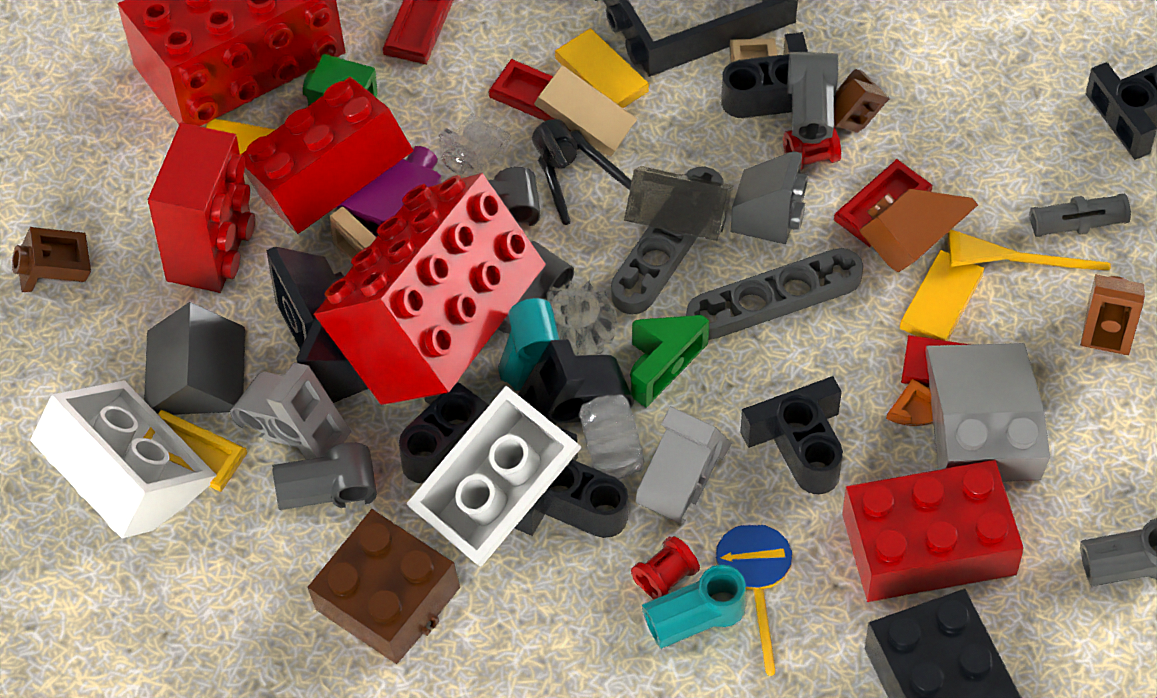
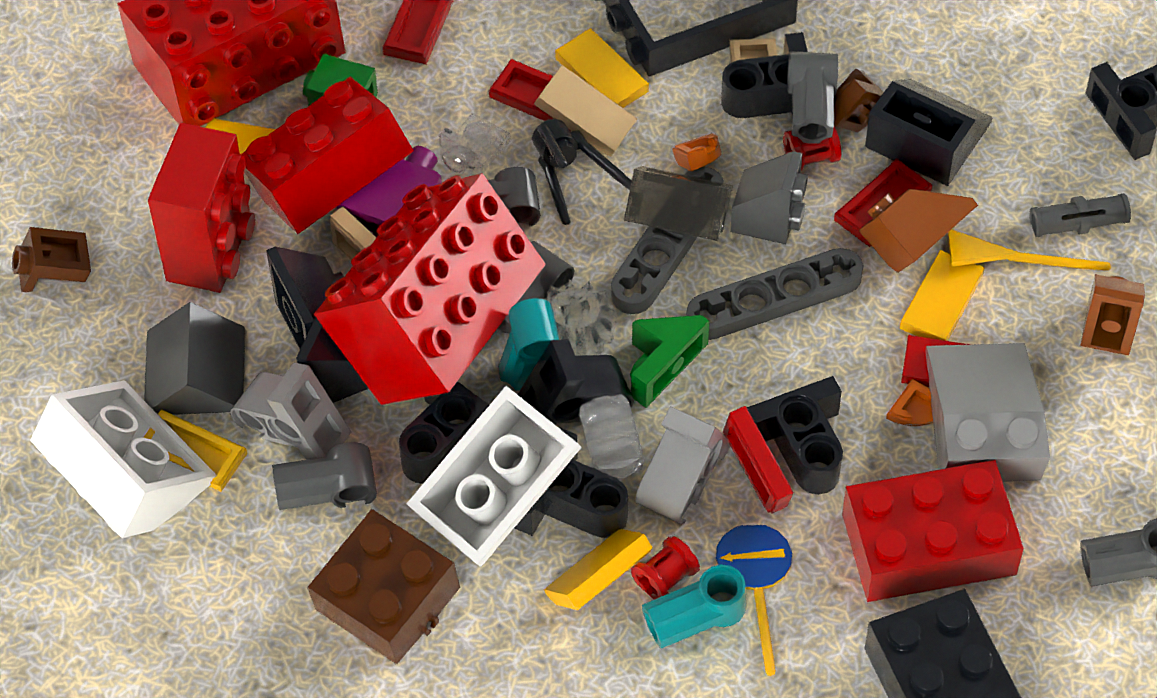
none -> yellow tile [543,529,652,610]
none -> orange tile [672,133,721,171]
none -> red tile [723,406,794,514]
none -> black slope [865,79,992,186]

